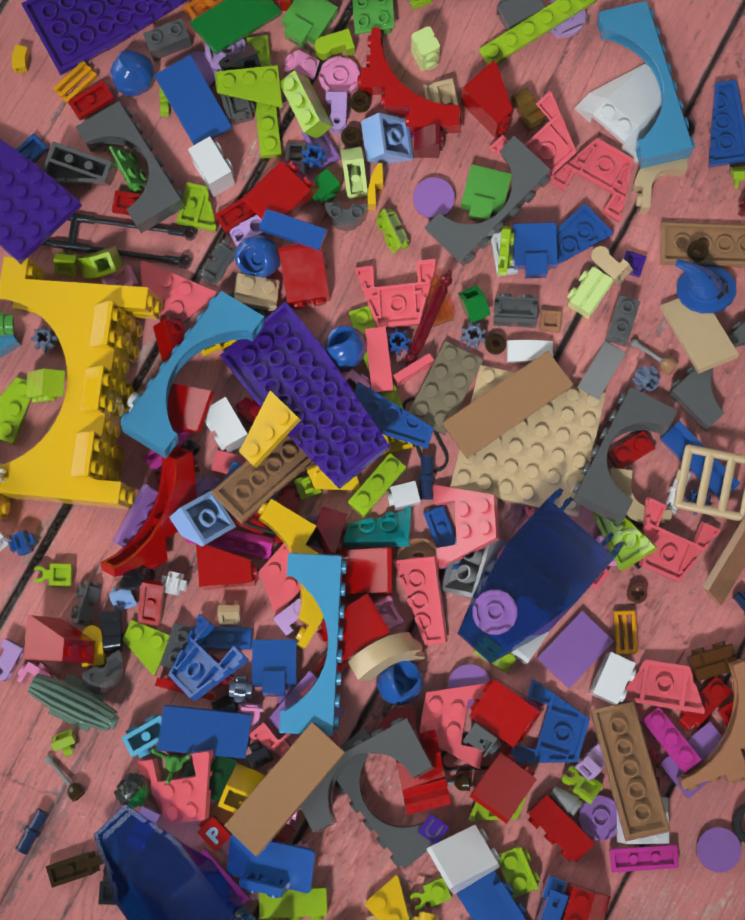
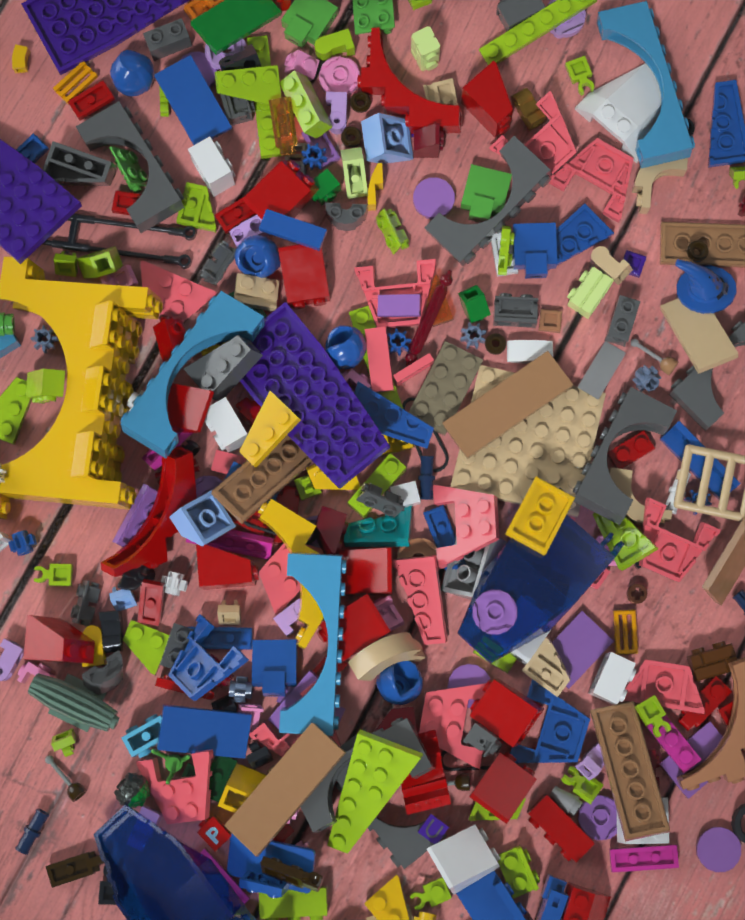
none -> dark grey wedge [184,335,263,401]
none -> dark brown hinge [260,856,323,892]
none -> clear orange hinge [269,97,297,156]
none -> lime wing [327,729,423,854]
none -> dark grey hinge [356,482,405,517]
none -> medium lavender tile [377,294,421,317]
none -> yellow tile [505,476,575,556]
none -> tan wing [522,636,571,697]
none -> lime plate [565,56,594,96]
none -> lime plate [634,695,671,738]

